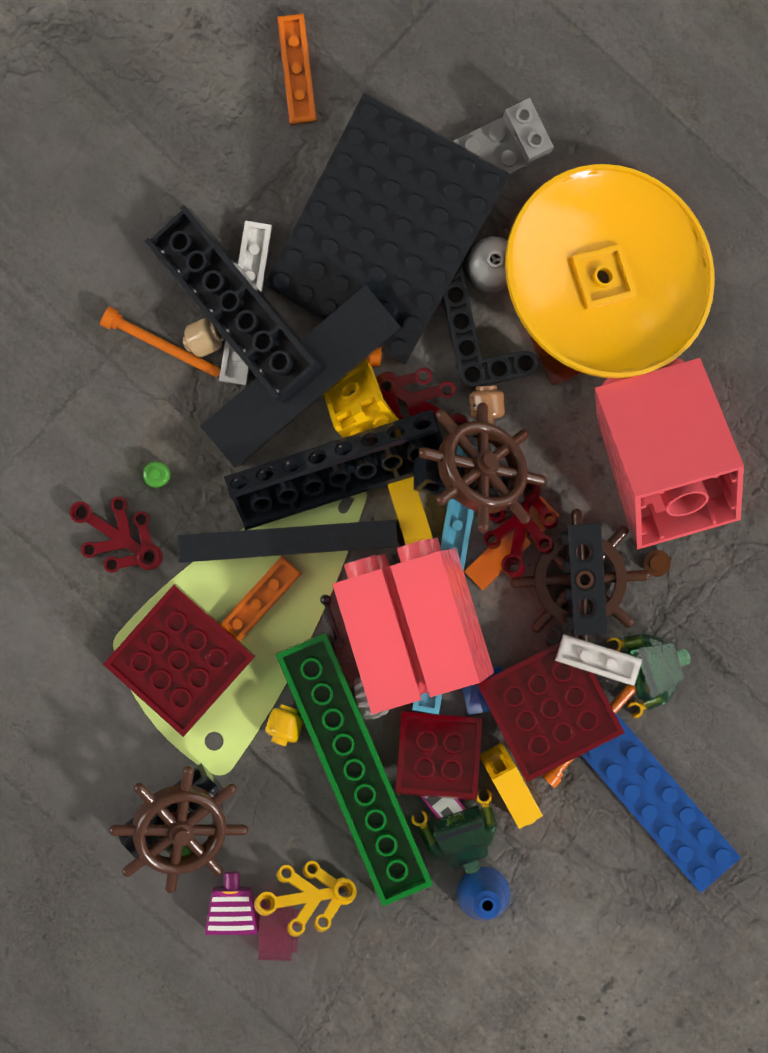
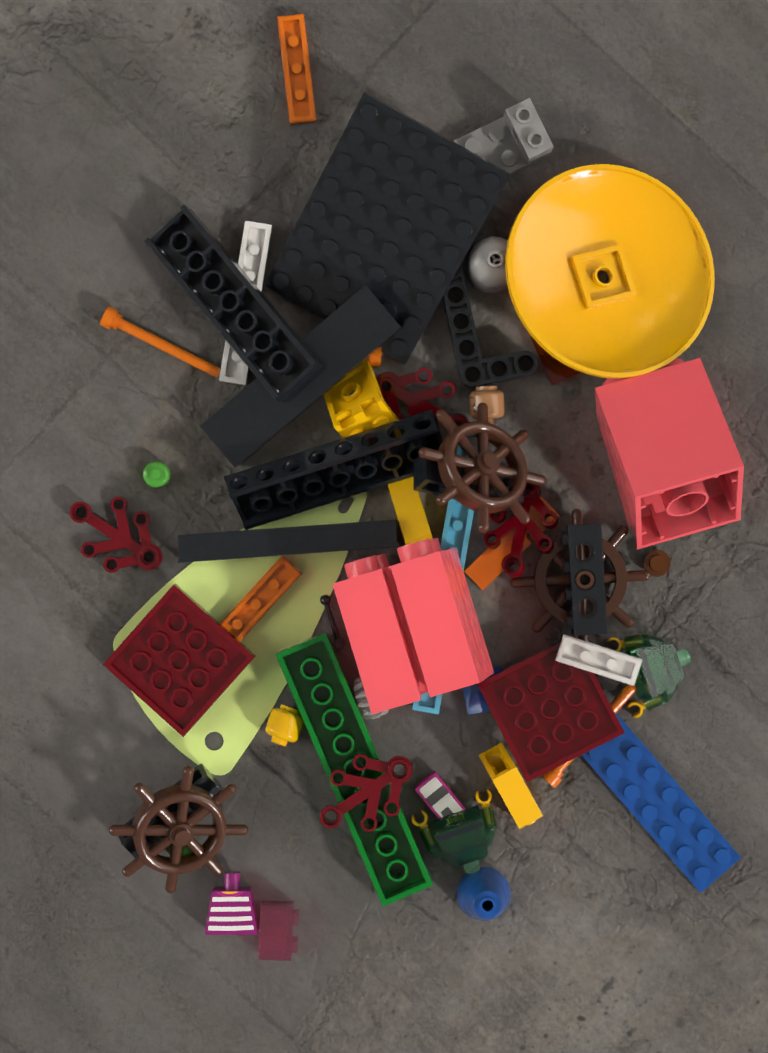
tan head [183,317,225,357] -> none
yellow plant [254,861,357,937] -> none
dark red plate [395,711,483,801] -> none
none -> dark red plant [320,753,413,832]

